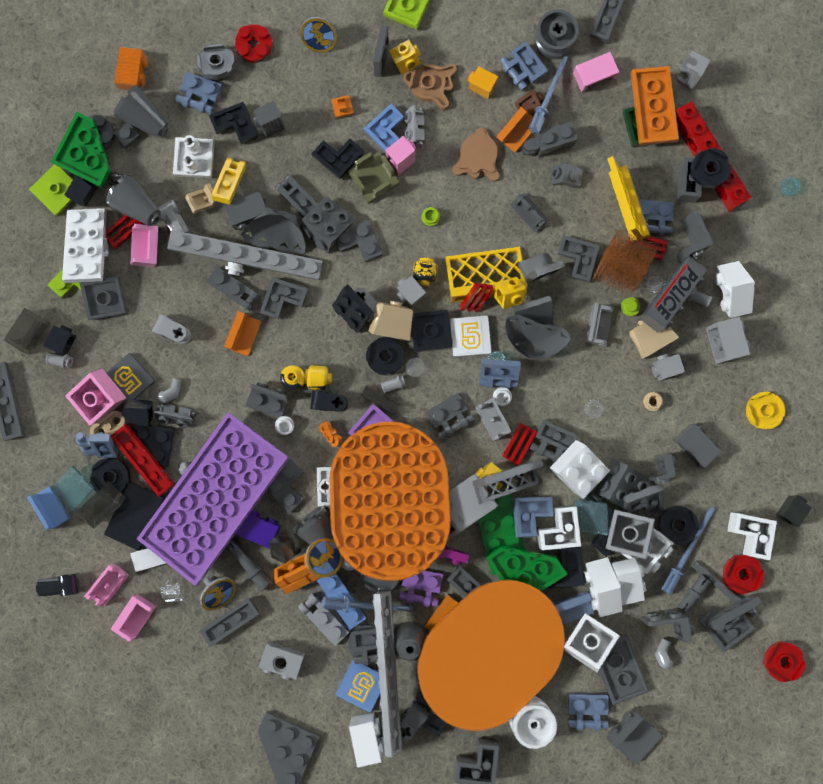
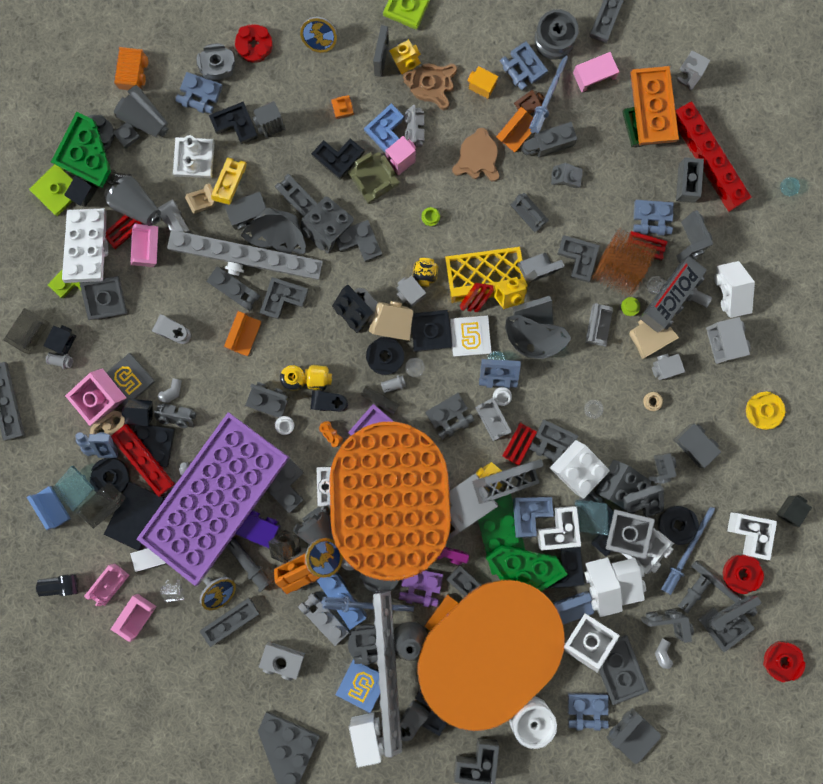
yellow fence [607,156,650,242] -> none
black plate [690,148,731,189] -> none

